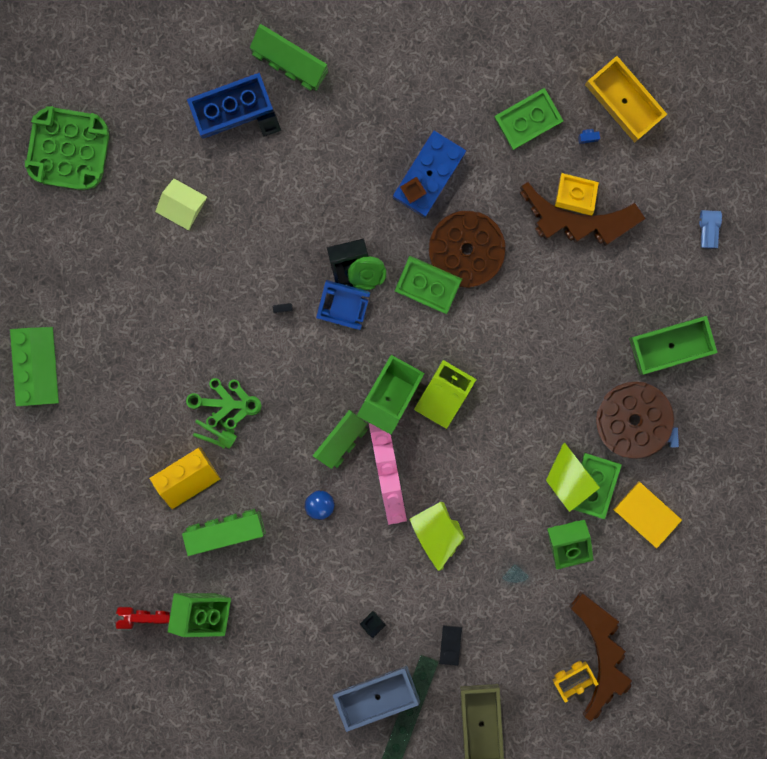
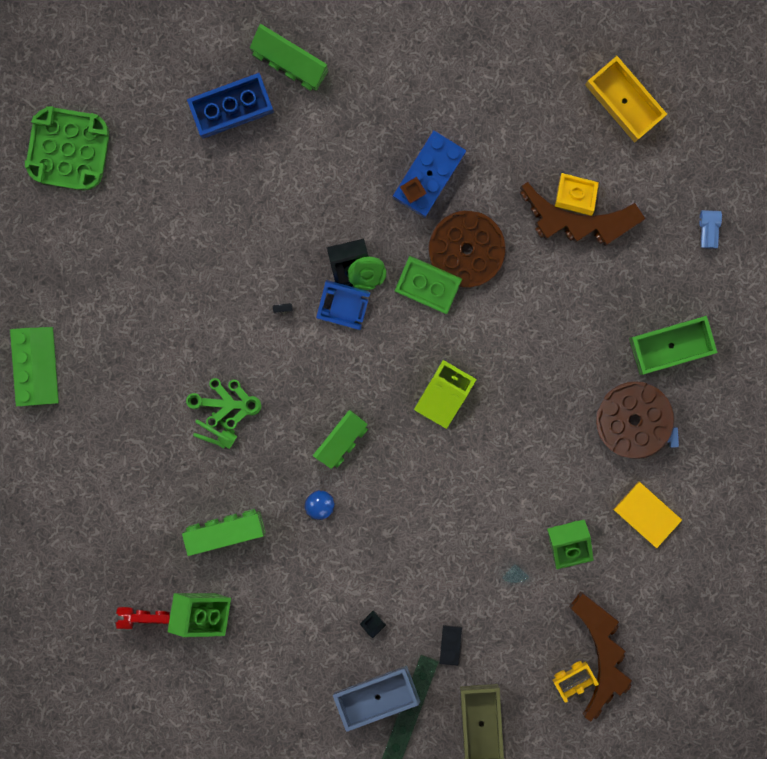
yellow slope [149,447,221,509] -> none
yellowish green slope [155,179,207,230] -> none
black plate [257,112,281,137] -> none
bright green piece [357,355,425,435] -> none
bright pink arch [369,423,407,525] -> none
lime slope [409,502,465,571] -> none
bright green plate [494,88,563,150] -> none
lime slope [546,443,600,512] -> none
bright green plate [573,453,622,519] -> none
blue plate [578,129,600,144] -> none

